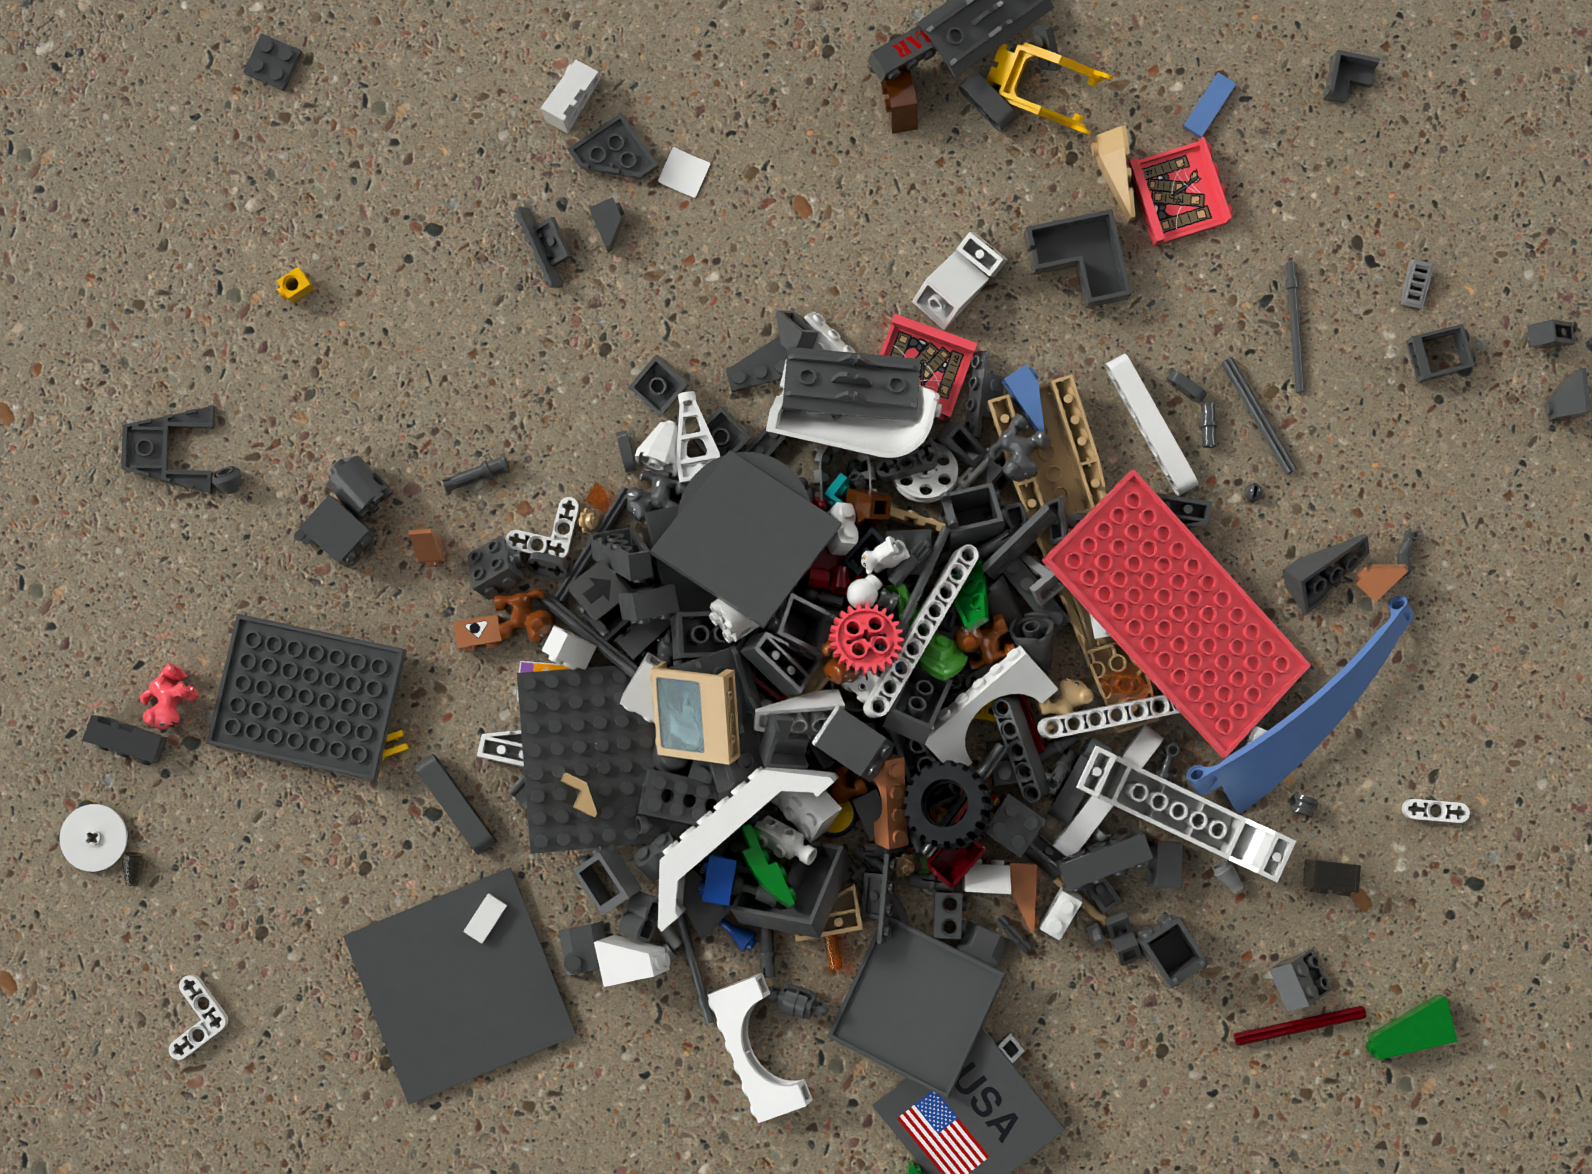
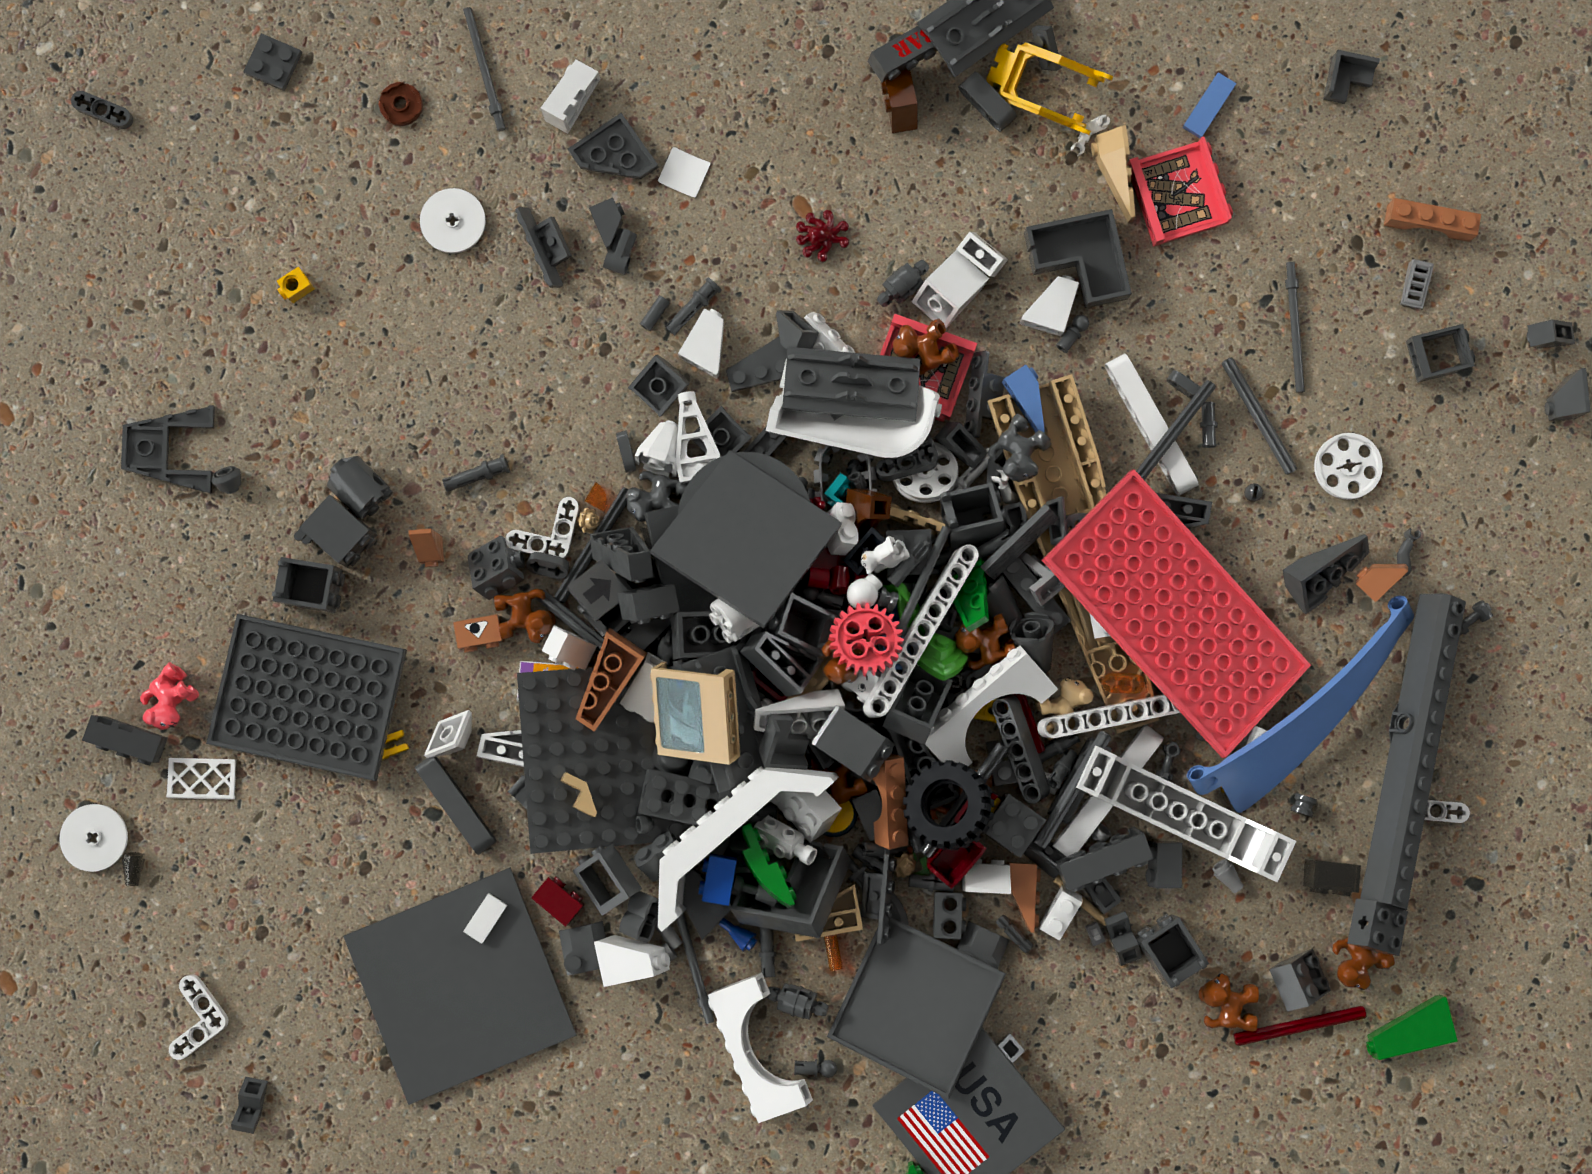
none -> dark grey beam [71,91,133,129]
none -> white window [166,758,237,800]
none -> dark grey slope [231,1077,268,1134]
none -> dark grey container [272,557,345,613]
none -> copper tile [378,82,423,126]
none -> white piece [420,188,486,253]
none -> white slope [424,710,472,758]
none -> dark grey bar [463,7,506,132]
none -> dark red brick [531,876,585,927]
none -> nougat wedge [576,628,648,732]
none -> dark grey piece [603,228,637,275]
none -> dark grey hinge [640,295,670,331]
none -> dark grey pin [665,277,722,336]
none -> white slope [678,308,724,379]
none -> dark grey pin [794,1059,837,1078]
none -> dark red animal [796,210,849,262]
none -> dark grey piece [877,260,929,307]
none -> dark orange animal [893,318,959,375]
none -> white arm [991,470,1019,505]
none -> white slope [1020,275,1079,336]
none -> dark grey axle [1035,731,1111,848]
none -> dark grey pin [1056,315,1089,353]
none -> white arm [1071,115,1110,156]
none -> dark grey axle [1136,380,1216,480]
none -> dark orange animal [1198,973,1259,1032]
none -> white wedge [1314,433,1383,500]
none -> dark orange animal [1332,936,1395,990]
none -> dark grey piece [1347,593,1466,956]
none -> nougat arch [1384,198,1481,242]
none -> dark grey bar [1460,600,1493,635]

